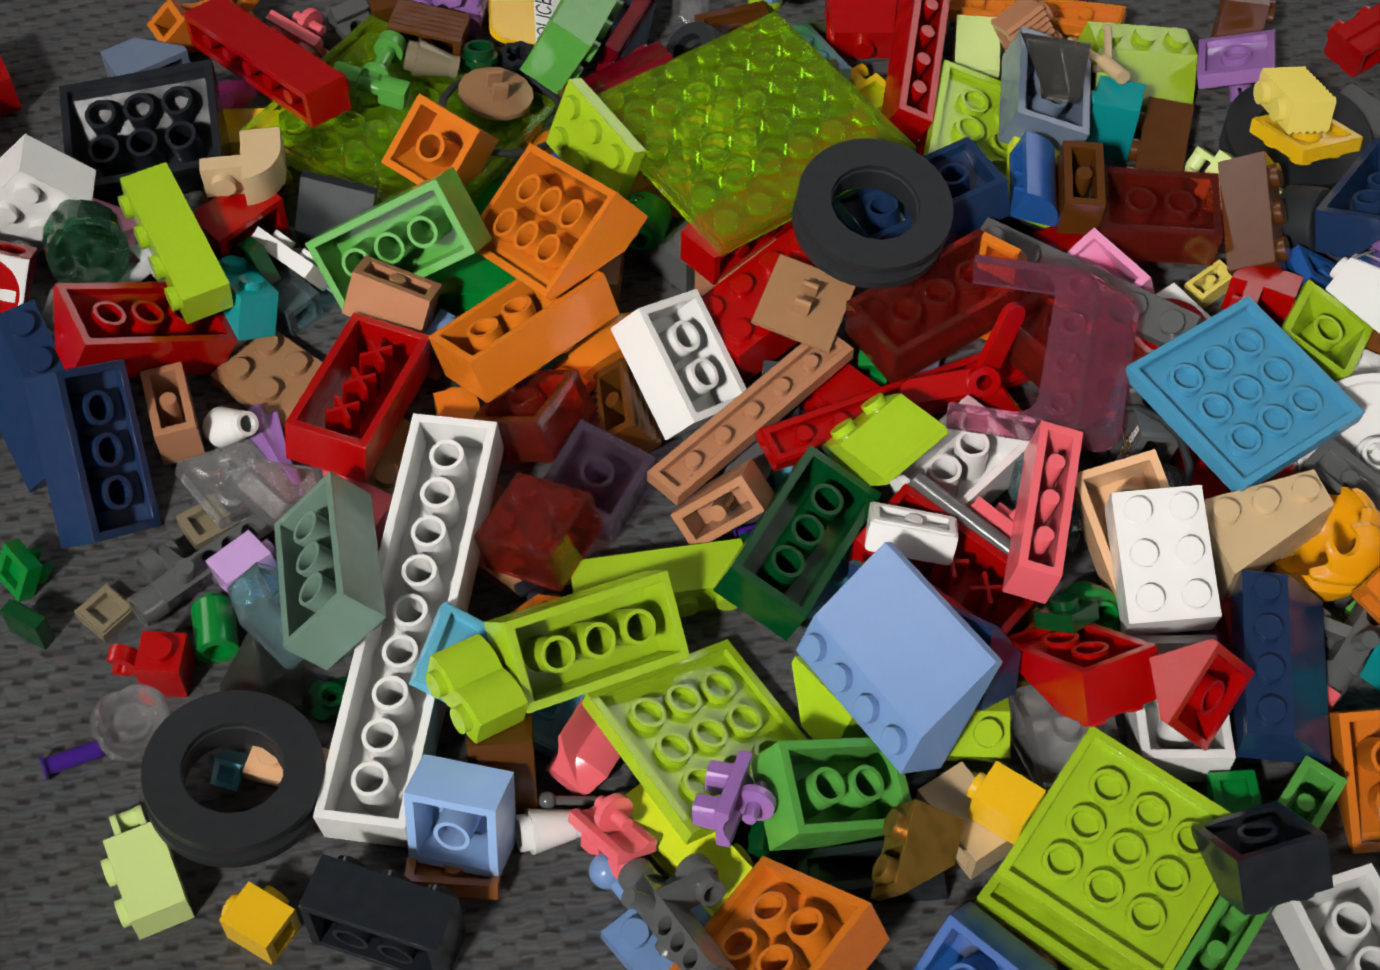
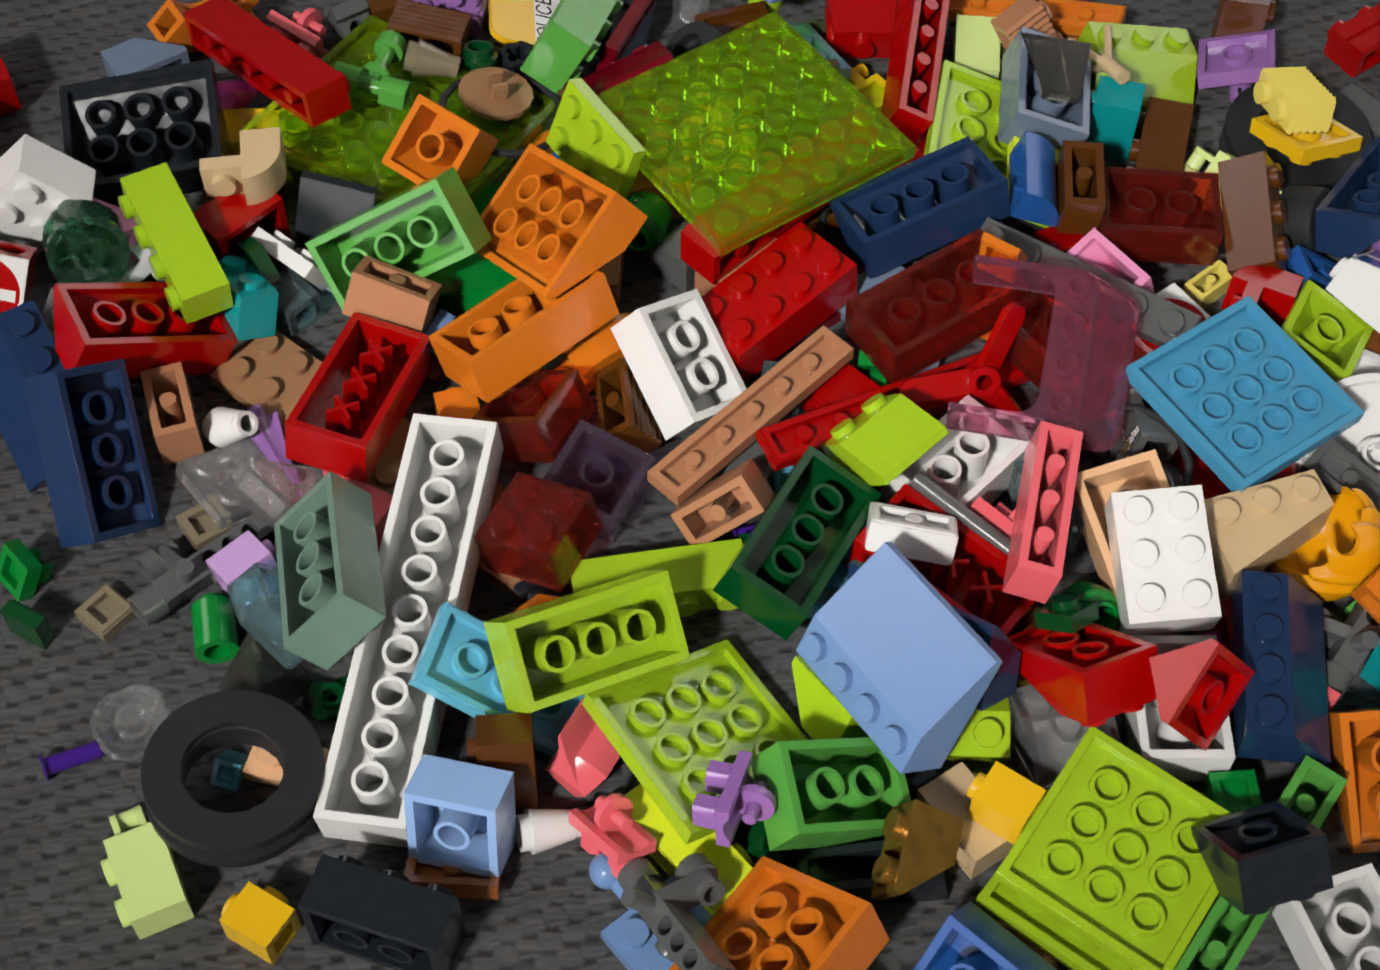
red brick [106,631,197,698] -> none
lime brick [425,634,528,744] -> none
dark grey hinge [538,791,628,809] -> none
medium nougat piece [751,254,856,353] -> none
black tyre [792,138,953,289] -> none

